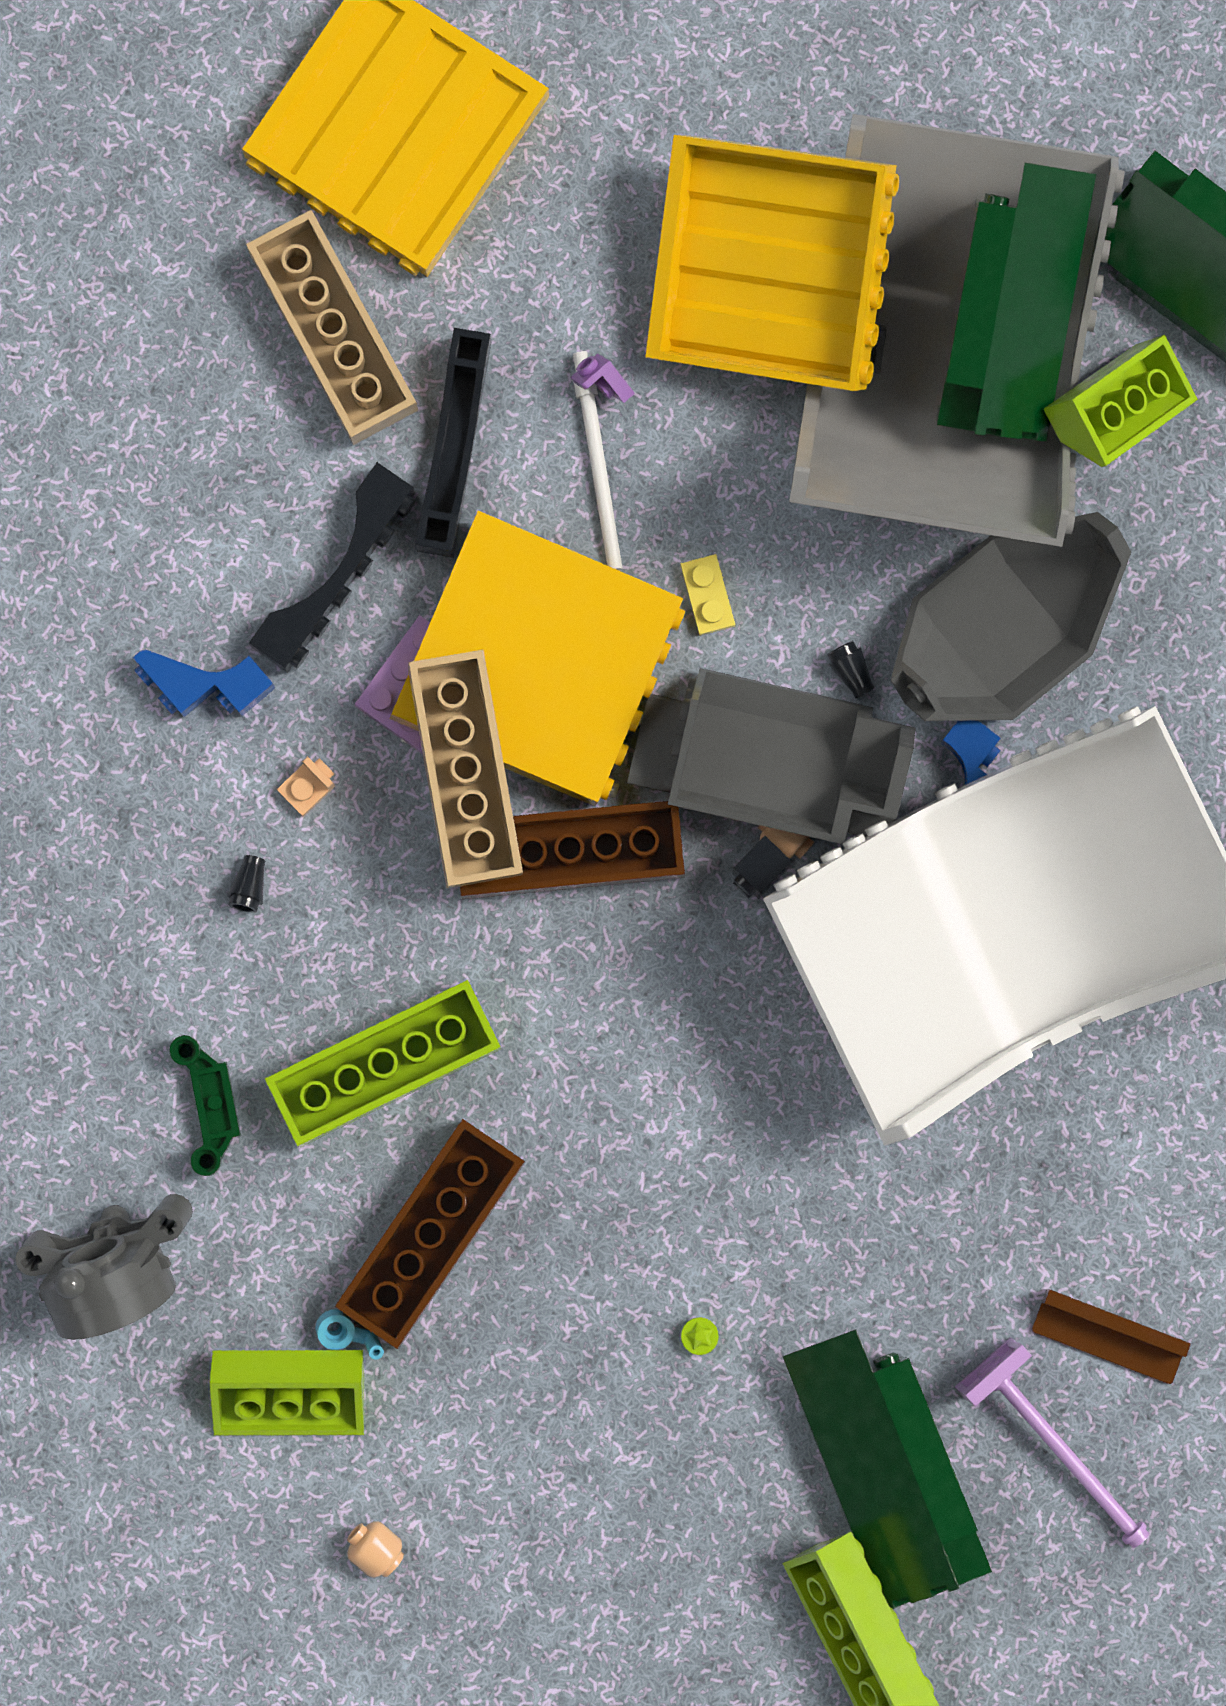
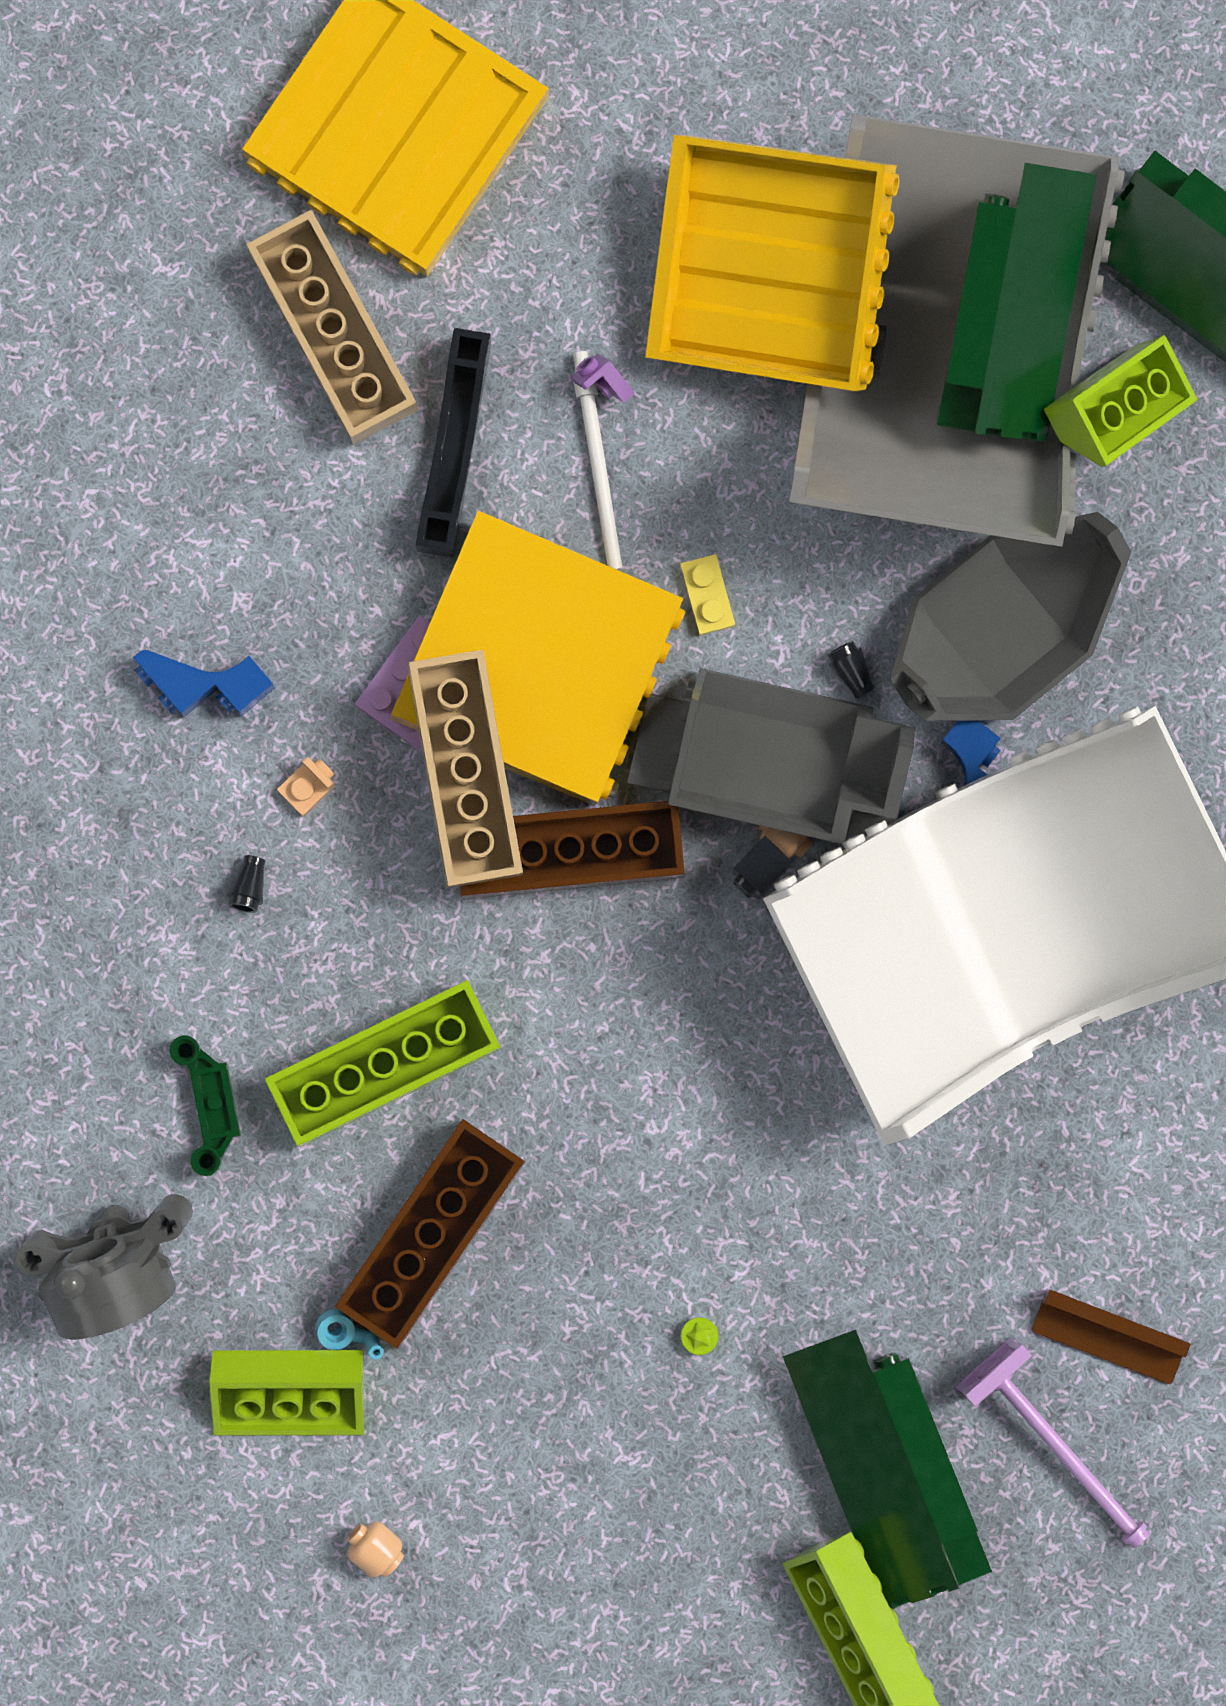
black arch [249,462,416,673] -> none

